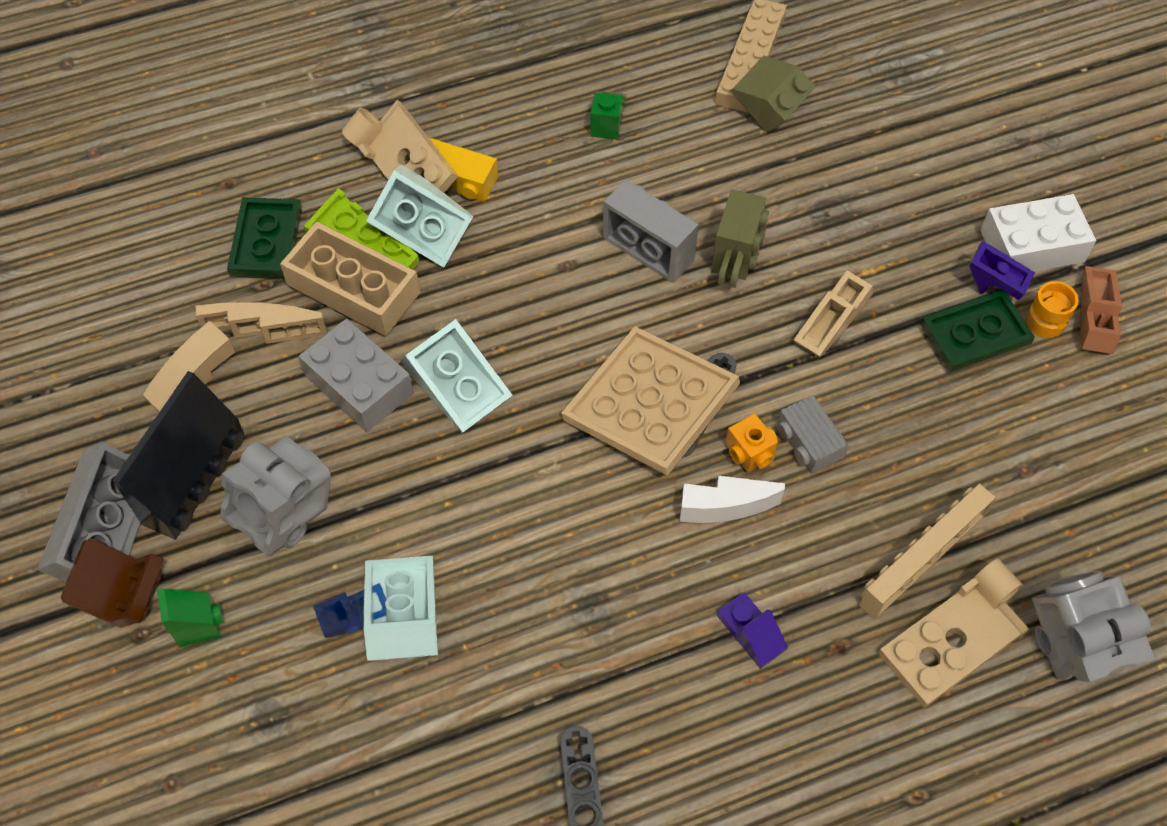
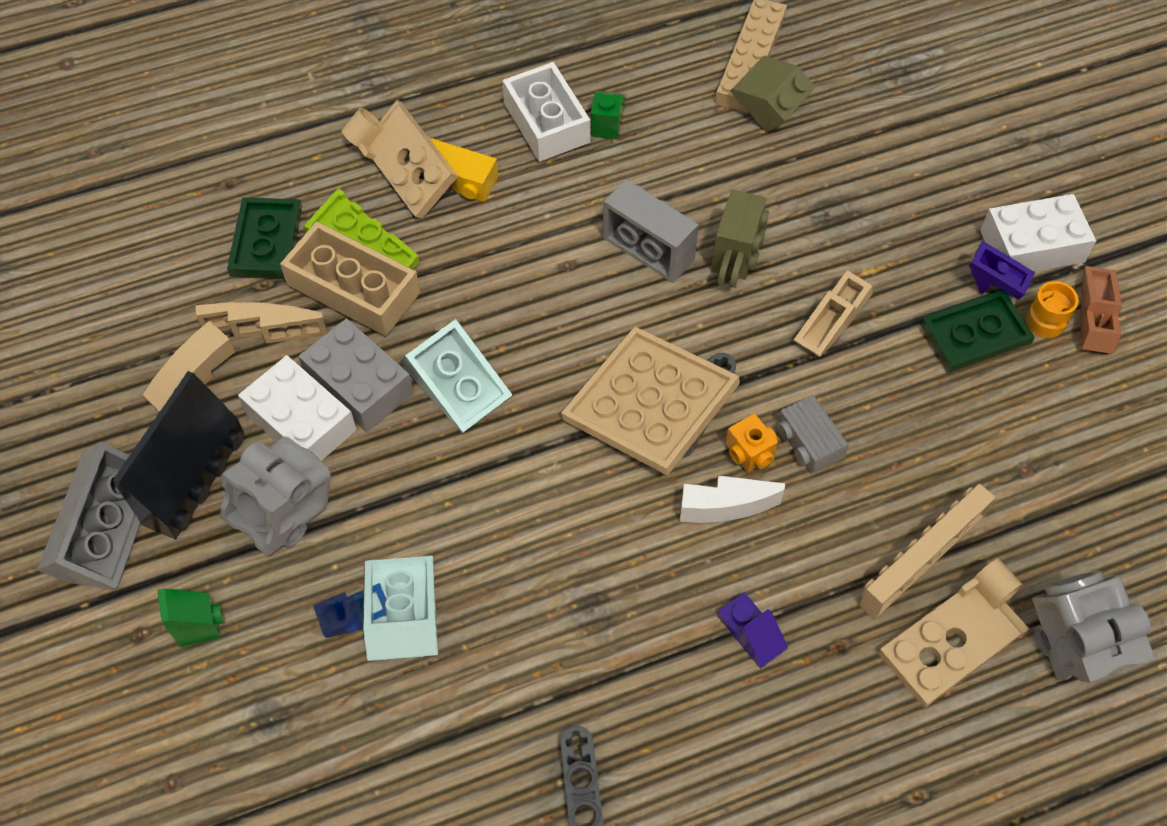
reddish brown bracket [61,539,164,628] -> none
light aqua slope [366,164,474,268] -> none
none -> white brick [238,355,357,461]
none -> white brick [502,62,590,162]

